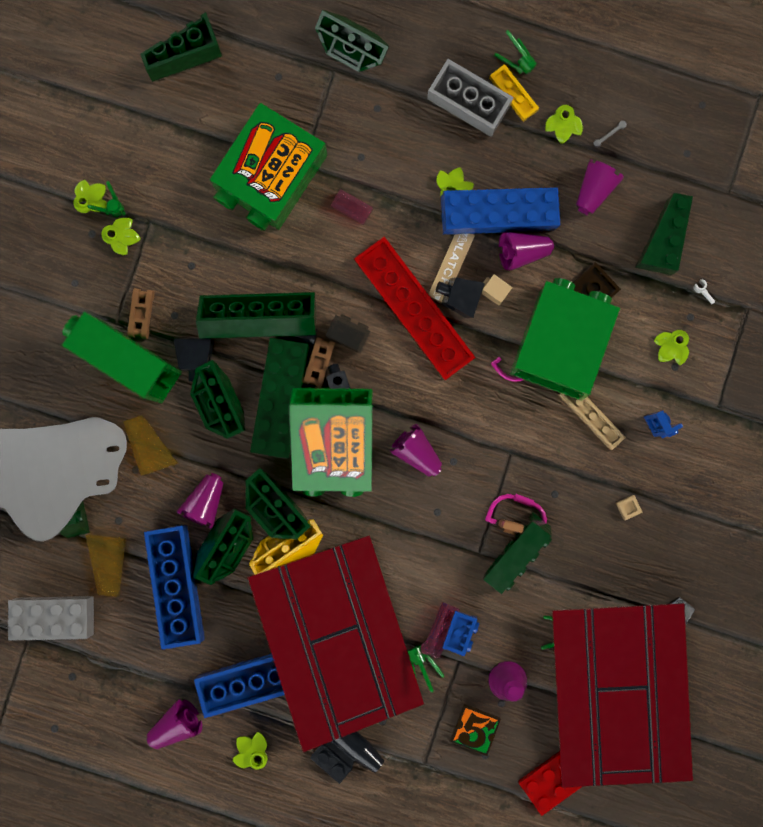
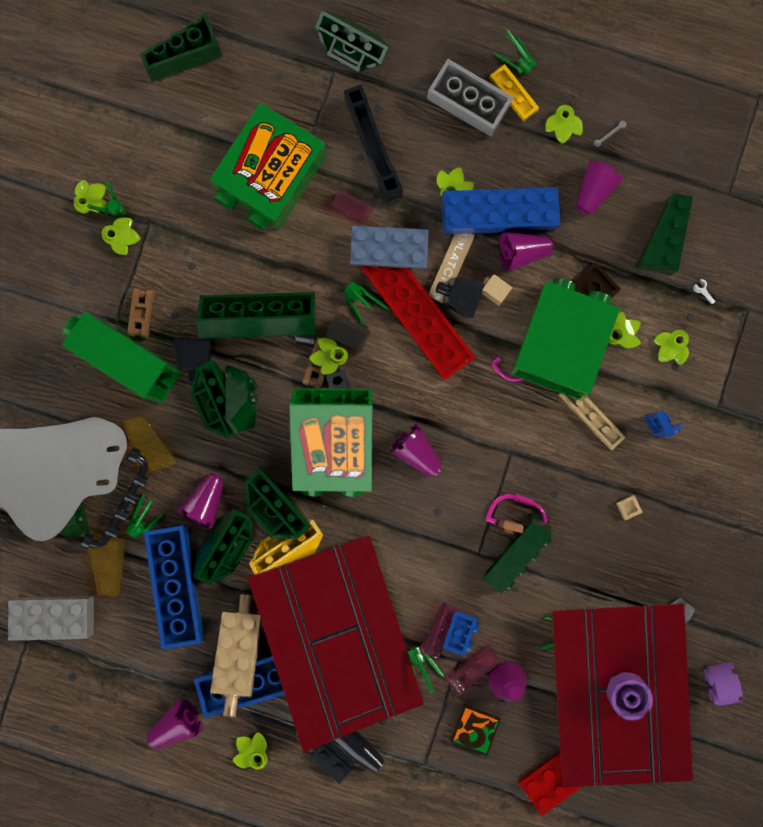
dark green brick [250,338,310,459] -> none
none -> black bar [79,447,148,550]
none -> green plant [126,493,165,539]
none -> tan plate [210,595,261,717]
none -> dark green wedge [225,365,258,434]
none -> lime plate [309,338,348,375]
none -> black arch [344,84,403,202]
none -> green plant [344,282,390,327]
none -> sand blue plate [350,226,429,269]
none -> clear pink plate [446,645,501,695]
none -> medium lavender brick [607,672,653,720]
none -> lime plate [609,312,641,349]
none -> medium lavender brick [703,662,743,706]

